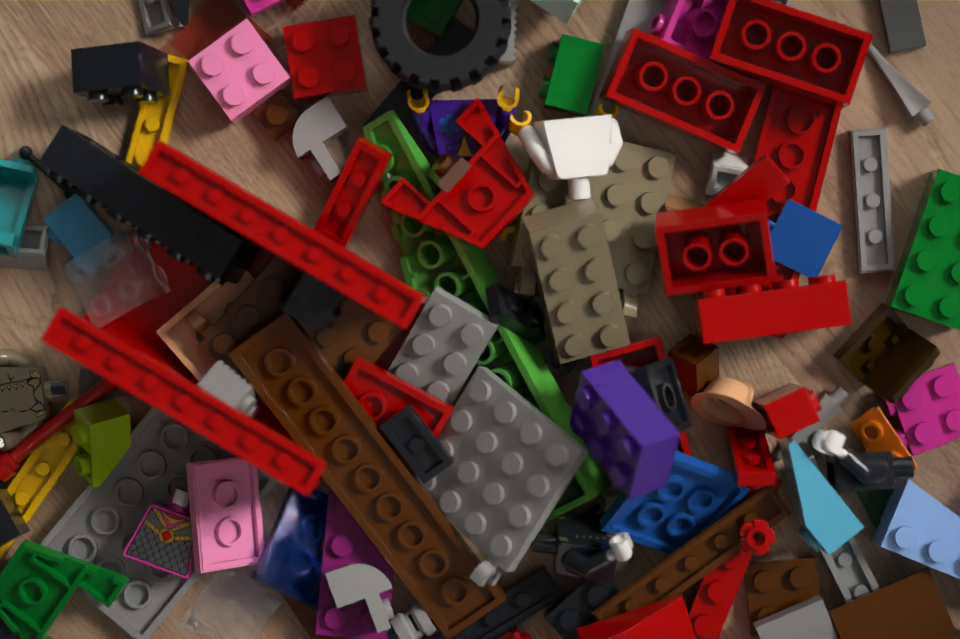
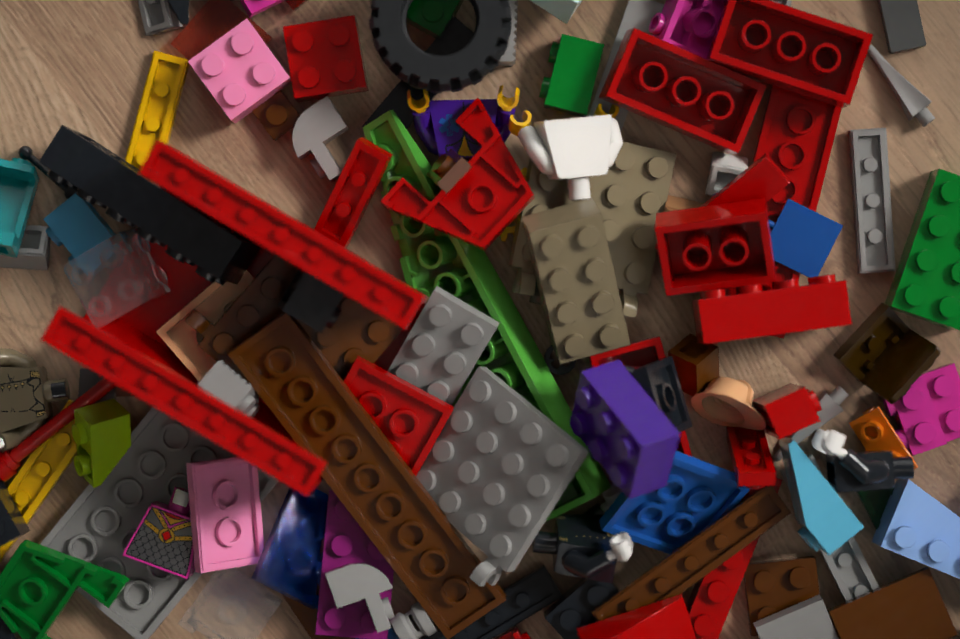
black brick [71,41,170,109] -> none
black plate [380,402,454,484] -> none
black plate [485,282,546,345] -> none
red plate [739,519,775,555] -> none

